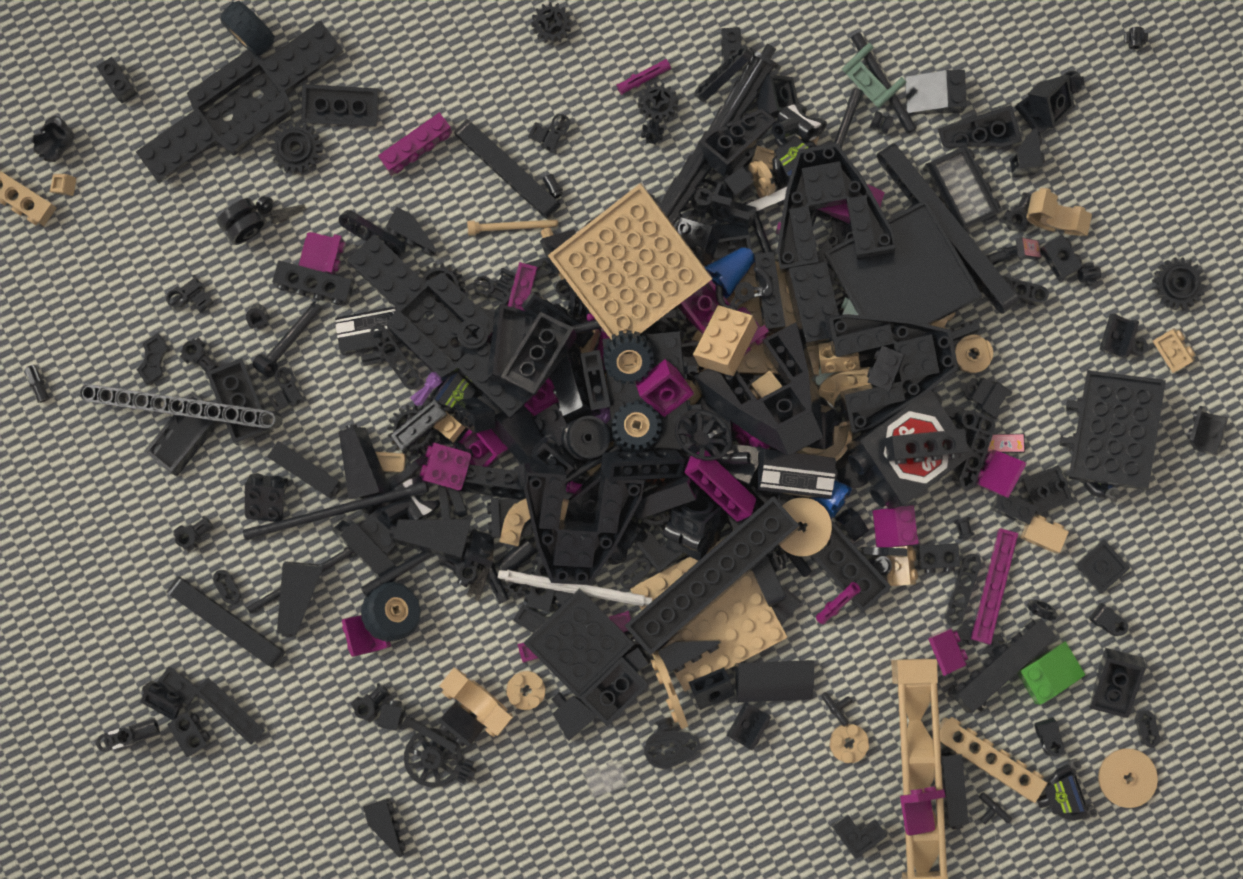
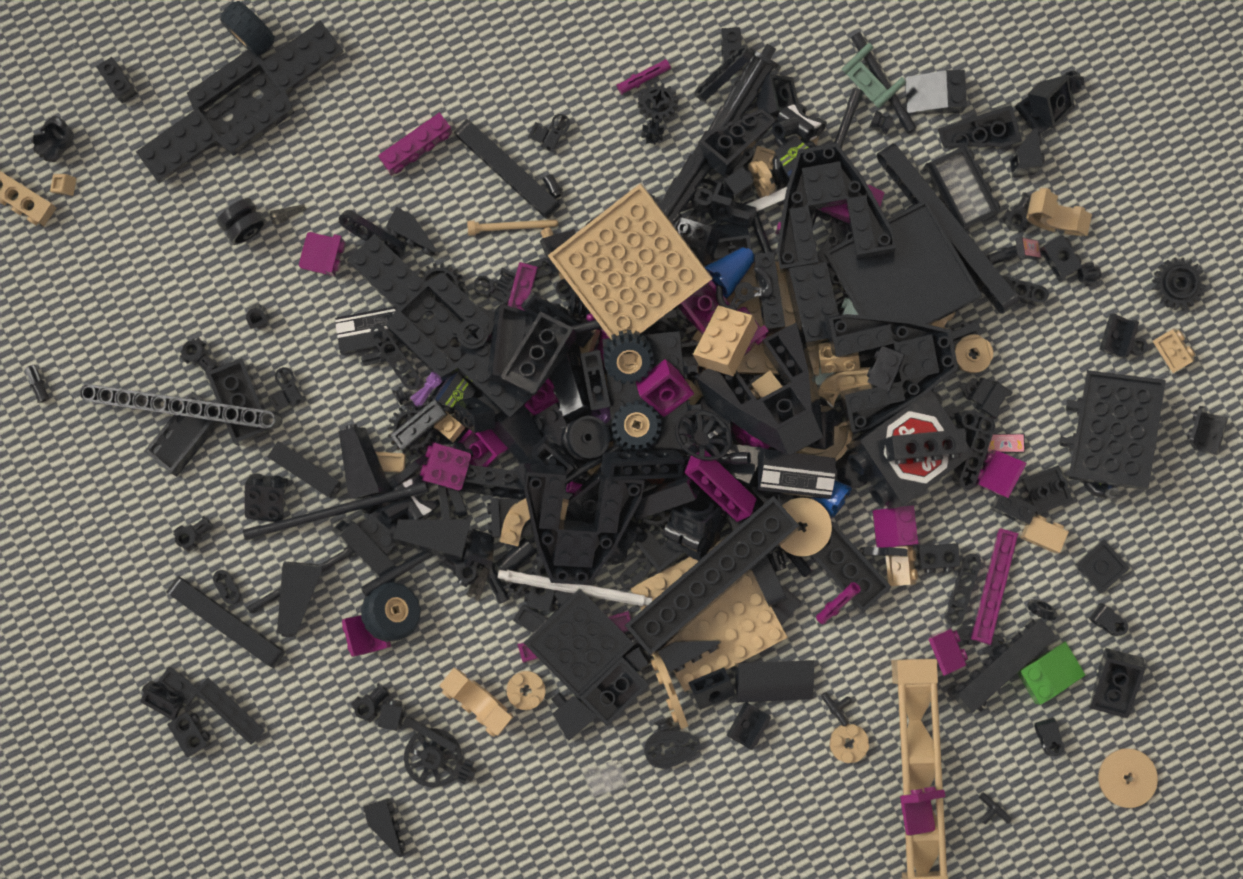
black connector [96,718,160,752] -> none
black tile [137,333,170,386] -> none
black piece [166,275,214,313] -> none
black piece [253,301,323,378] -> none
black plate [256,196,274,214] -> none
black gear [269,122,323,175] -> none
black brick [272,260,354,306] -> none
black slope [301,84,380,127] -> none
black slope [438,702,486,747] -> none
black gear [531,2,572,44] -> none
black panel [830,814,887,859] -> none
black bracket [836,508,869,542] -> none
black plate [873,556,892,575] -> none
tan brick [932,717,1047,803] -> none
black slope [941,752,969,830] -> none
black bush [953,517,975,539] -> none
black torso [1037,758,1097,821] -> none
black gear [1124,27,1148,49] -> none
black beam [1135,710,1160,747] -> none
none -> black bush [392,386,409,405]

